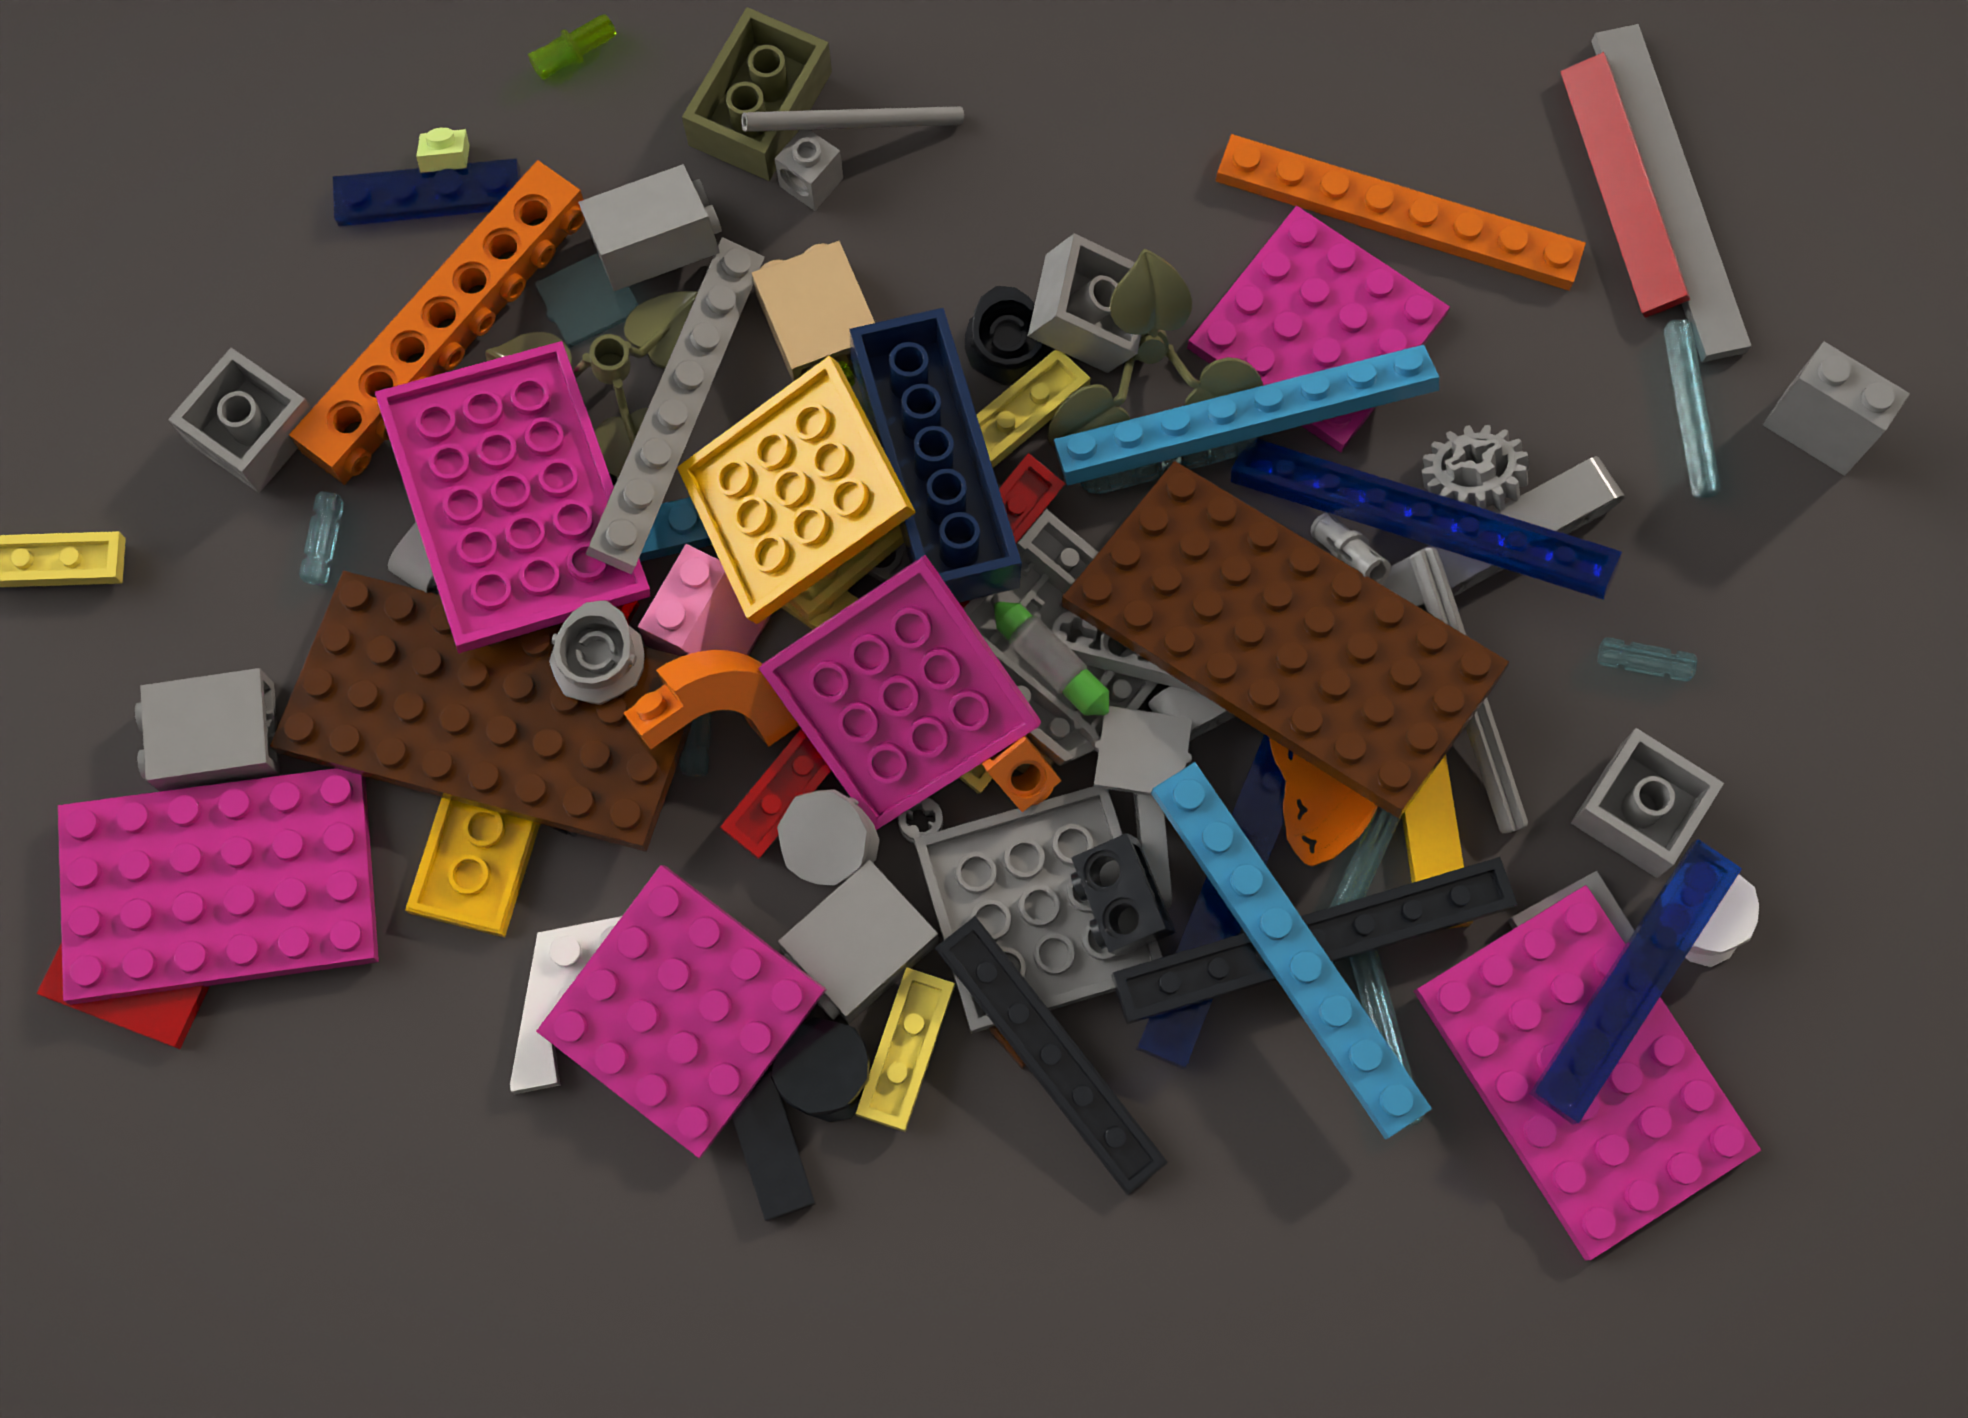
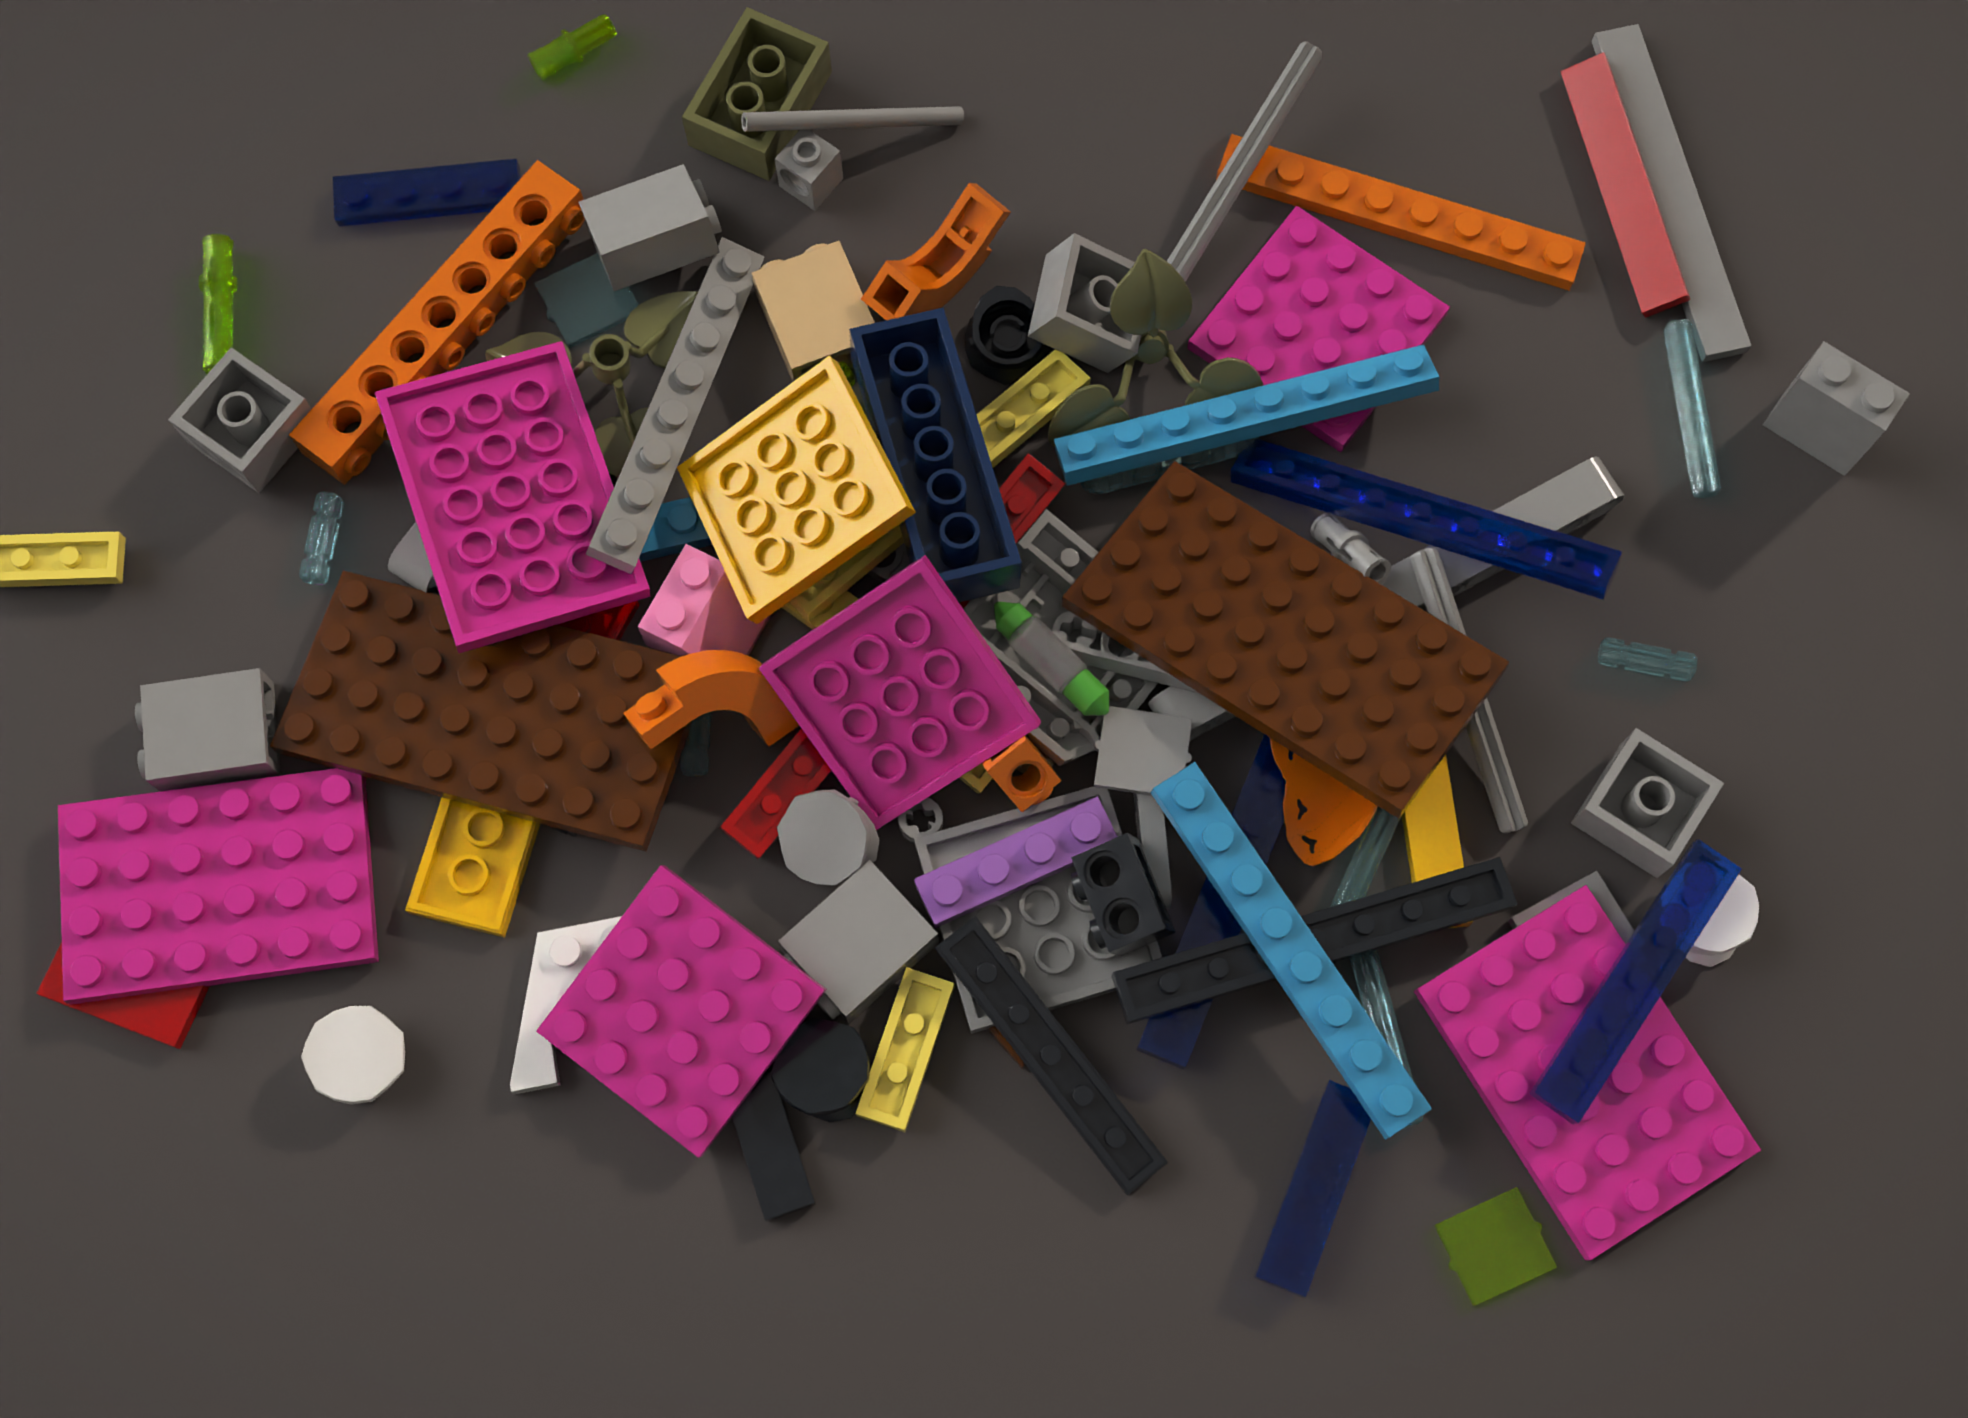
yellowish green plate [416,128,470,173] -> none
light grey hat [549,600,645,705] -> none
light grey gear [1422,425,1529,517] -> none
none -> clear neon green pin [198,234,238,374]
none -> white hat [301,1006,405,1104]
none -> orange arch [861,183,1011,320]
none -> medium lavender plate [914,796,1118,929]
none -> light grey axle [1167,41,1322,282]
none -> clear blue plate [1254,1080,1371,1298]
none -> clear neon green piece [1434,1187,1557,1306]

